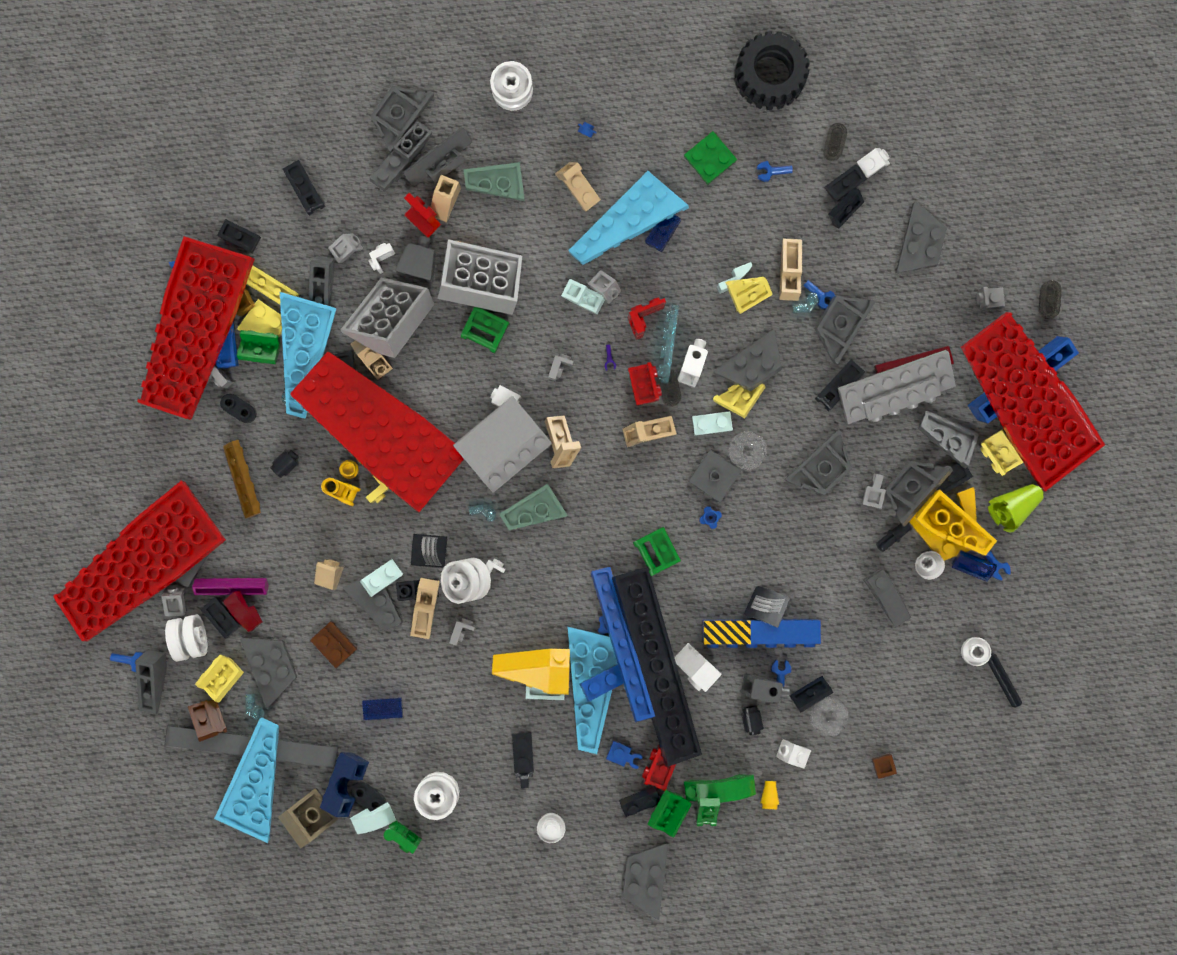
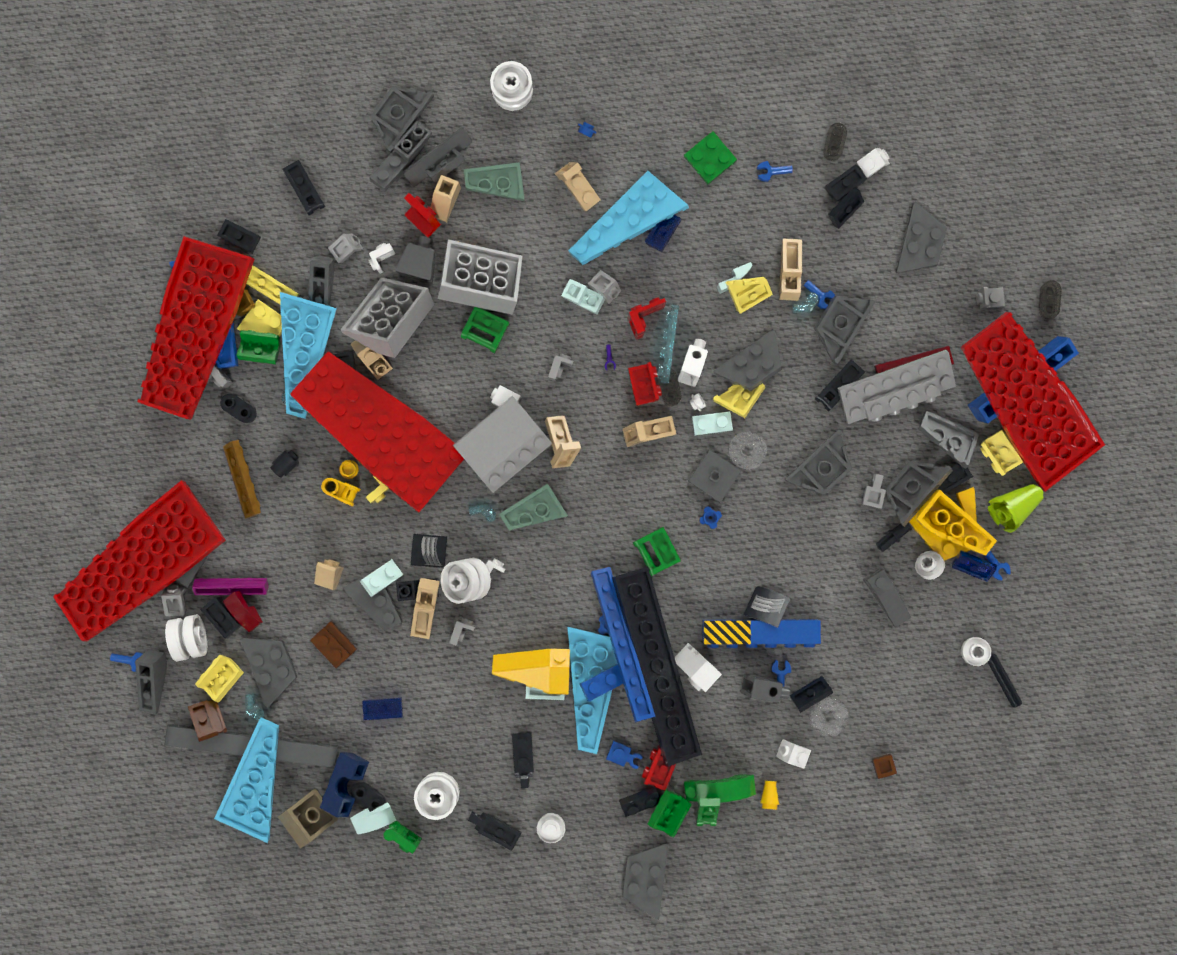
black tyre [734,31,810,110] -> none
black brick [741,705,764,735] -> none
none -> black hinge [468,811,522,851]
none -> white plate [689,393,706,411]

